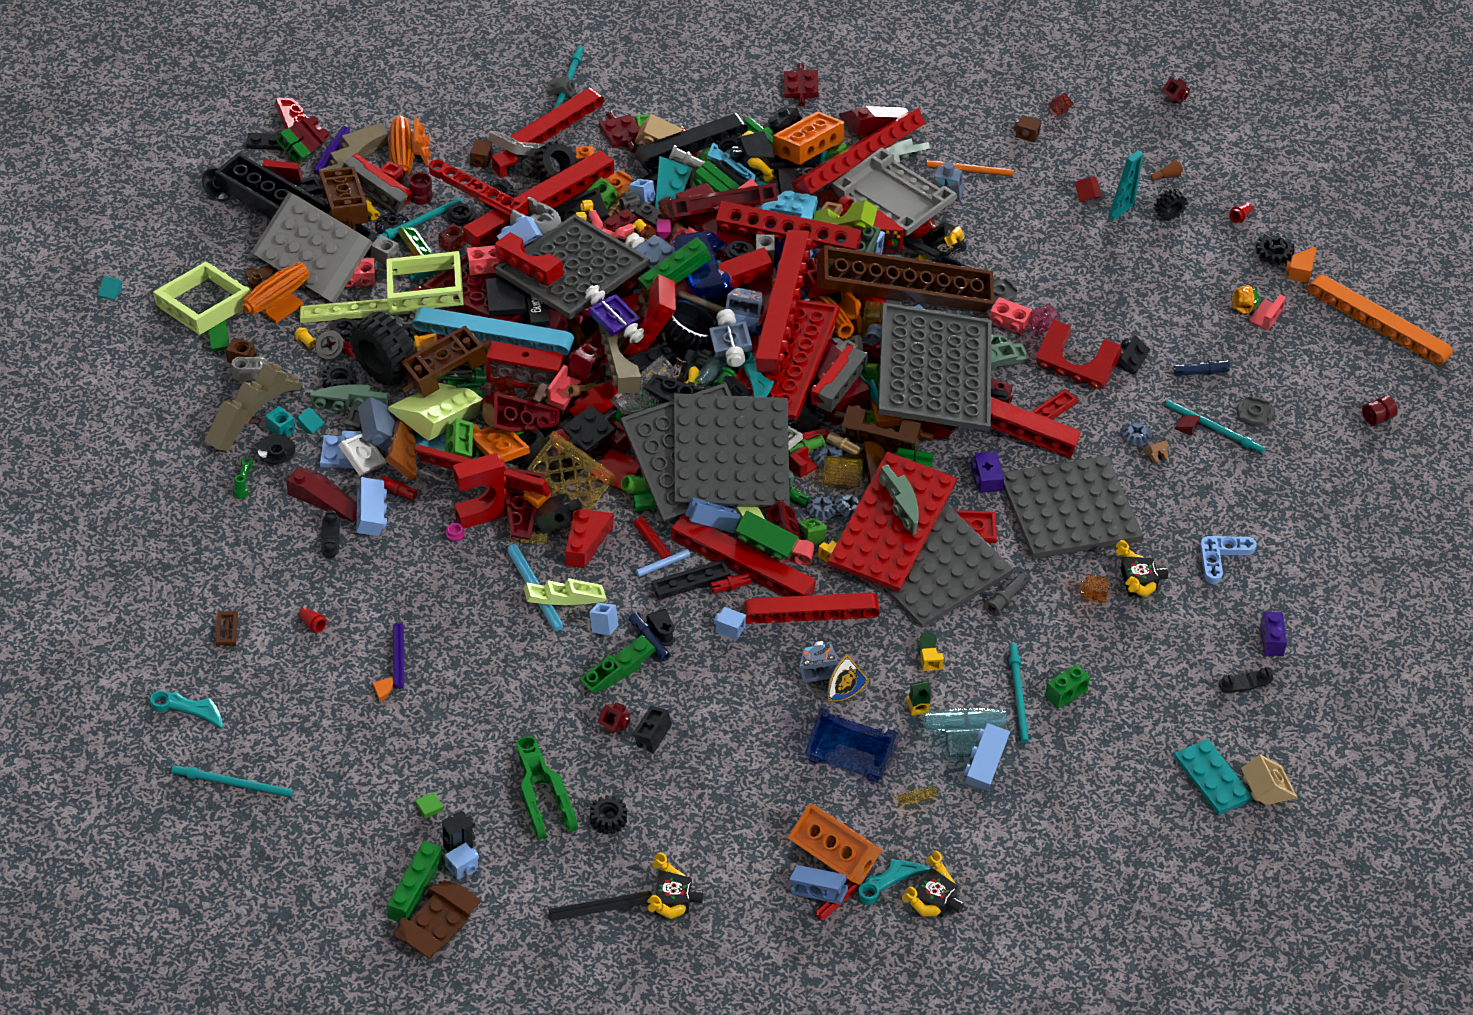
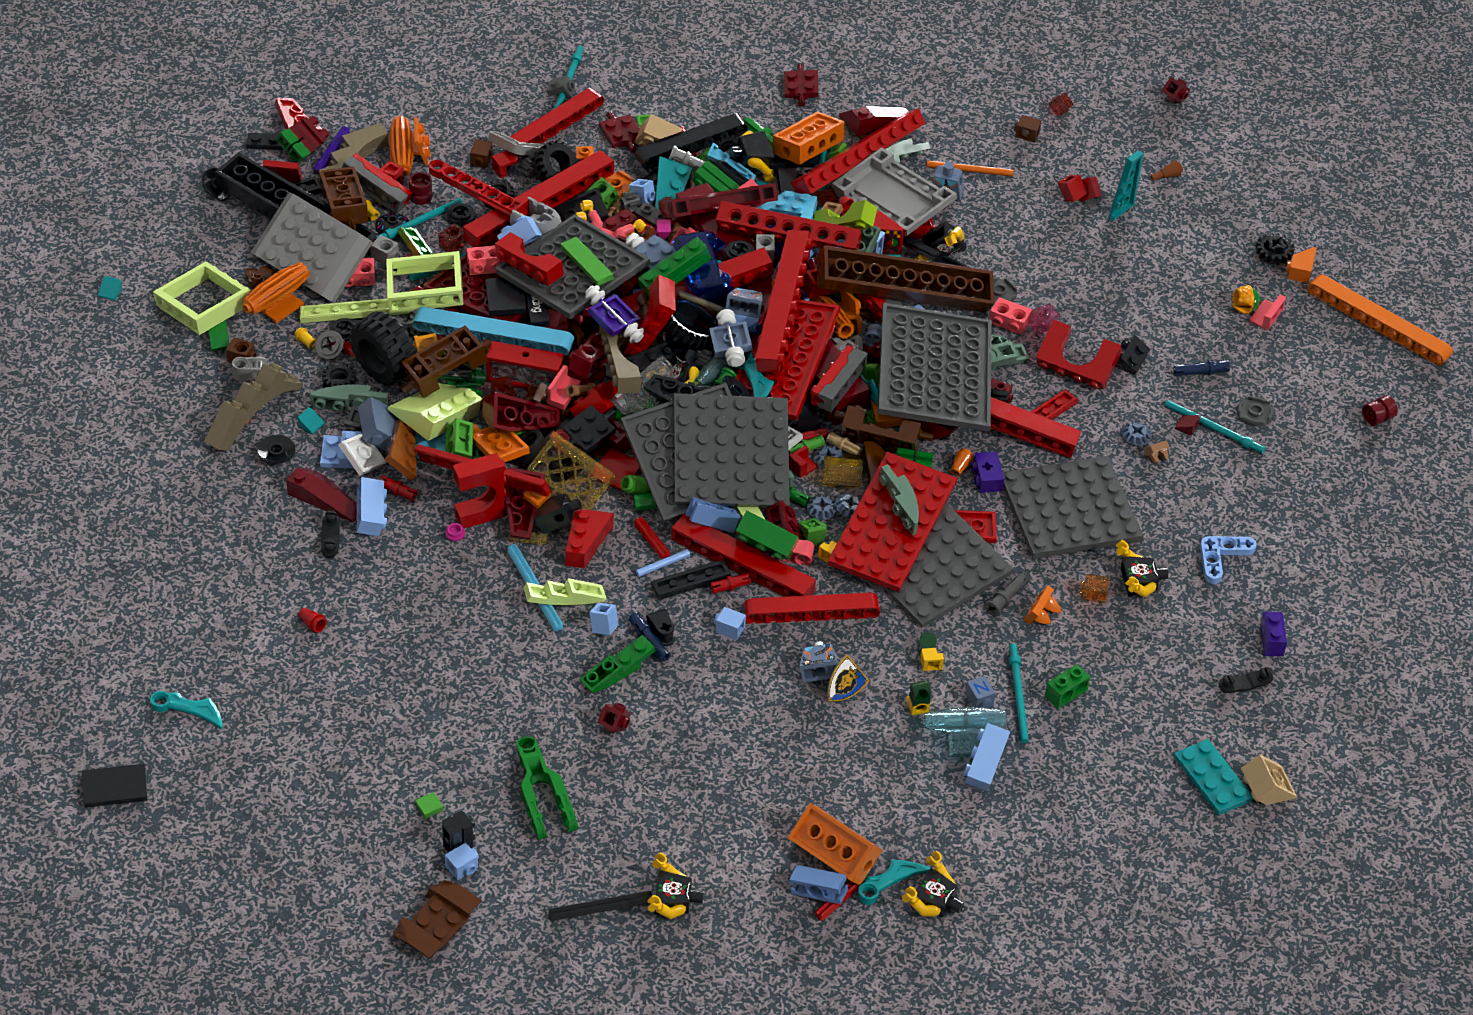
teal bar [171,765,294,798] -> none
reddish brown tile [215,611,238,647] -> none
green brick [233,457,253,499] -> none
teal brick [265,406,295,436] -> none
orange tile [373,677,393,702] -> none
green brick [386,841,443,922] -> none
dark purple axle [393,623,404,689] -> none
black tyre [590,795,627,835] -> none
black hinge [632,705,672,754] -> none
black bracket [763,107,802,132] -> none
clear blue windscreen [805,707,900,783] -> none
clear yellow brick [861,301,883,341] -> none
clear yellow axle [898,785,938,806] -> none
black tyre [1154,188,1188,221] -> none
red cone [1229,202,1253,223] -> none
none -> black tile [82,764,147,808]
none -> bright green tile [561,237,614,286]
none -> orange cone [950,448,973,477]
none -> sand blue brick [965,676,996,710]
none -> orange tile [1024,585,1062,624]
none -> red panel [1058,174,1087,202]

